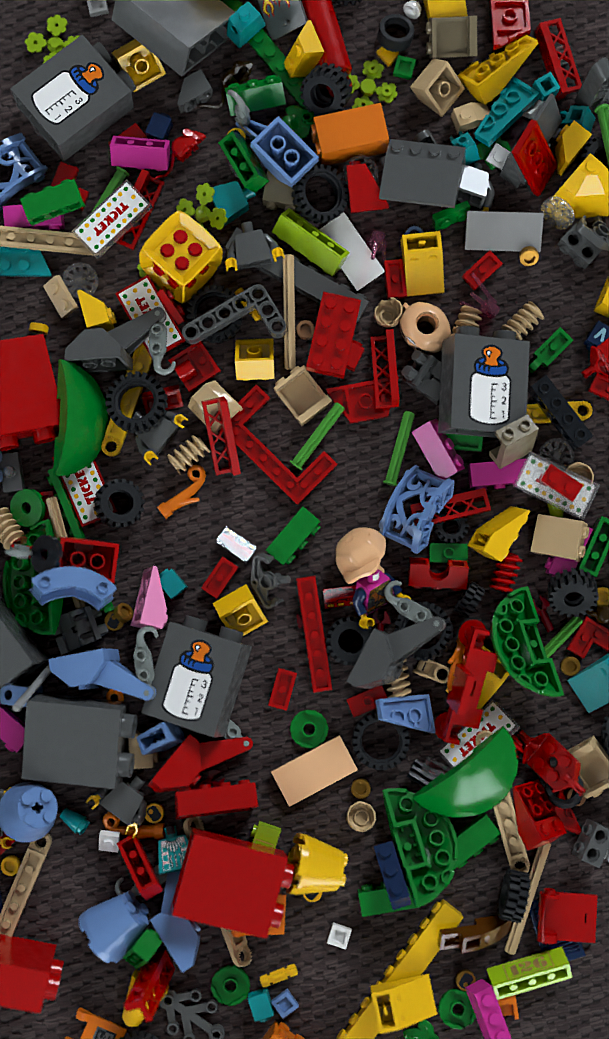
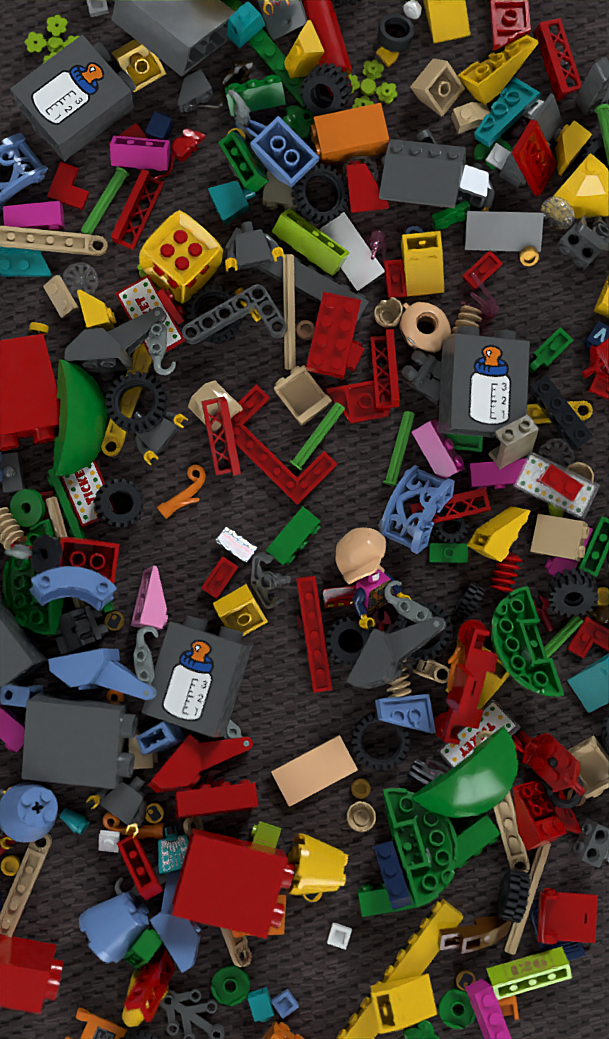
light grey bar [12,664,52,712] -> none
green brick [20,179,85,226] -> none
tile [72,179,153,259] -> none
pearl gold tile [114,603,133,623] -> none
red slope [142,385,184,414] -> none
teal brick [159,569,188,599] -> none
tan piece [167,435,211,475] -> none
red plate [168,341,221,393] -> none
lime plant [176,183,228,231] -> none
yellow slope [235,339,274,381] -> none
yellow axle [260,964,298,988] -> none
red plate [268,668,297,711] -> none
green tile [290,709,328,749] -> none
red plate [346,685,387,717] -> none
green plate [393,55,416,80] -> none
red arch [408,557,469,591] -> none
dark tan panel [426,16,477,58] -> none
teal brick [450,131,480,165] -> none
tan piece [501,301,544,340] -> none
teal brick [532,72,561,102] -> none
teal brick [560,105,596,133] -> none
pearl gold tile [560,656,580,676] -> none

